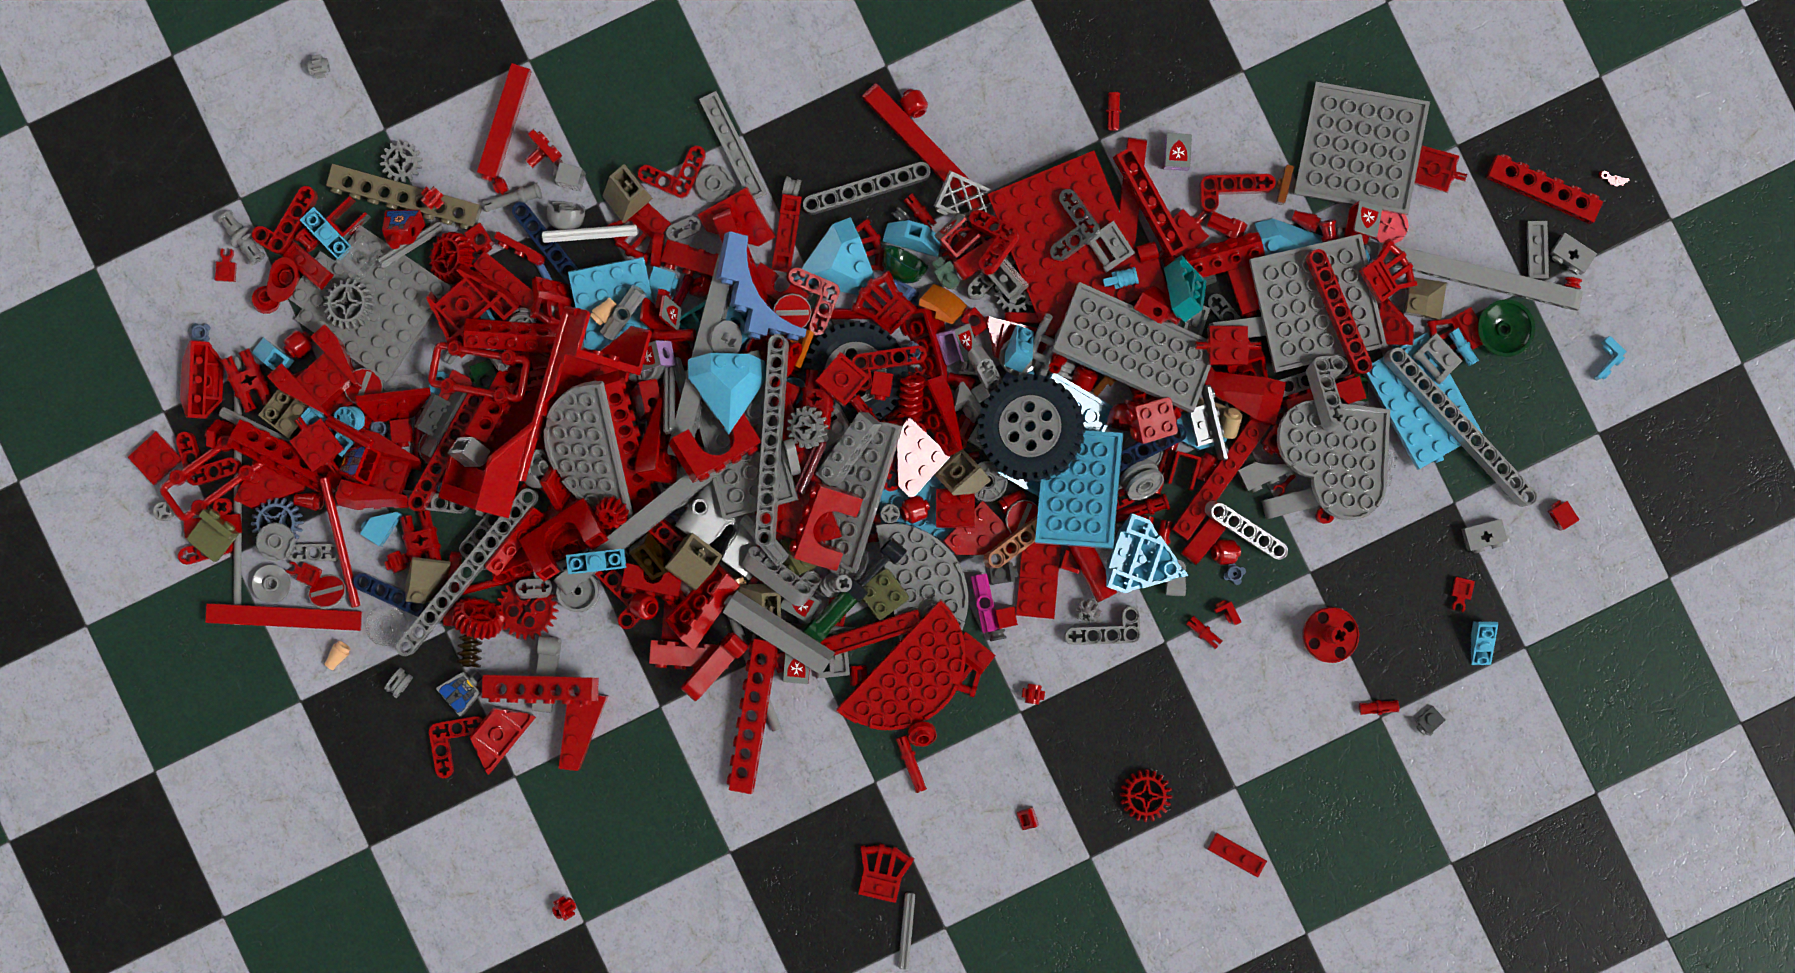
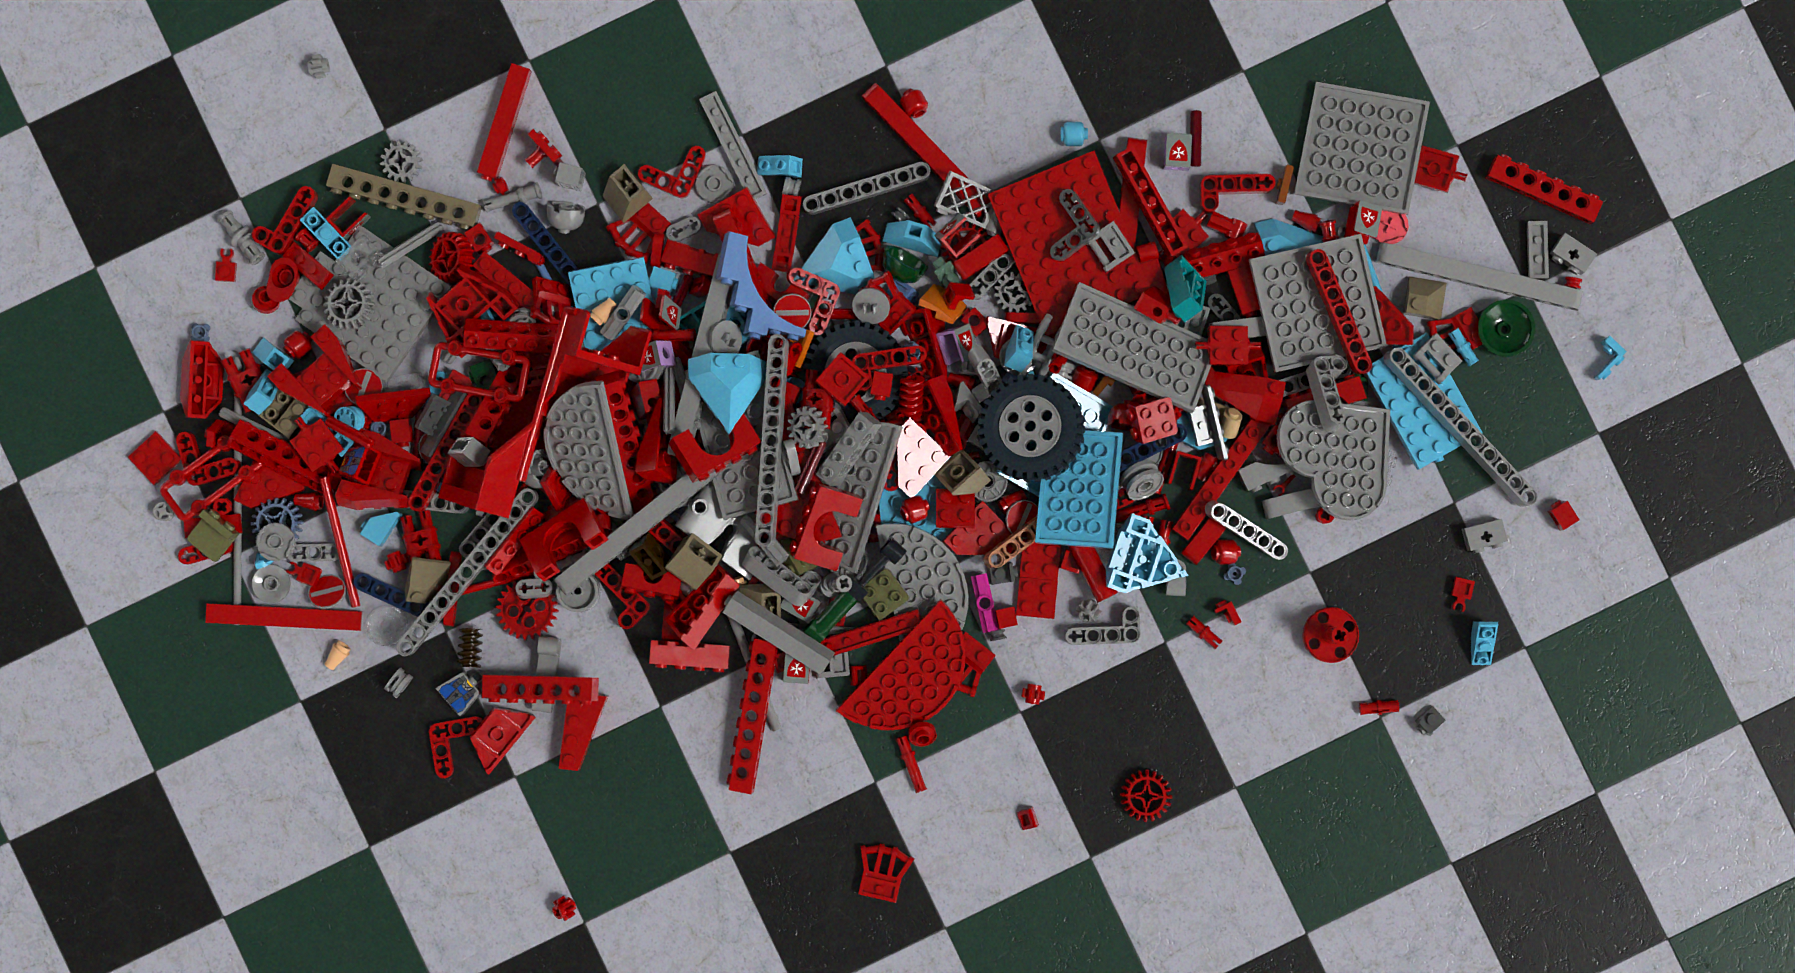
red torso [382,210,425,249] -> none
red gear [421,186,444,210] -> none
red gear [452,597,504,640] -> none
white axle [542,225,638,243] -> none
medium azure slope [566,549,626,575] -> none
red gear [595,495,629,529] -> none
red head [630,593,659,620] -> none
red beam [681,632,749,701] -> none
light grey wheel [881,504,900,523] -> none
light grey axle [898,893,915,970] -> none
red beam [969,210,1019,275] -> none
light grey brick [988,258,1029,299] -> none
medium azure hinge [1103,267,1139,289] -> none
red axle [1106,92,1121,131] -> none
red tile [1207,833,1267,878] -> none
red plate [1359,238,1418,303] -> none
piece [1599,171,1630,187] -> none
none -> medium azure slope [244,369,278,415]
none -> medium azure tile [255,552,274,569]
none -> medium azure bracket [757,155,803,178]
none -> light grey piece [852,288,890,324]
none -> red panel [942,282,975,310]
none -> medium azure head [1060,122,1088,146]
none -> dark red axle [1190,110,1202,167]

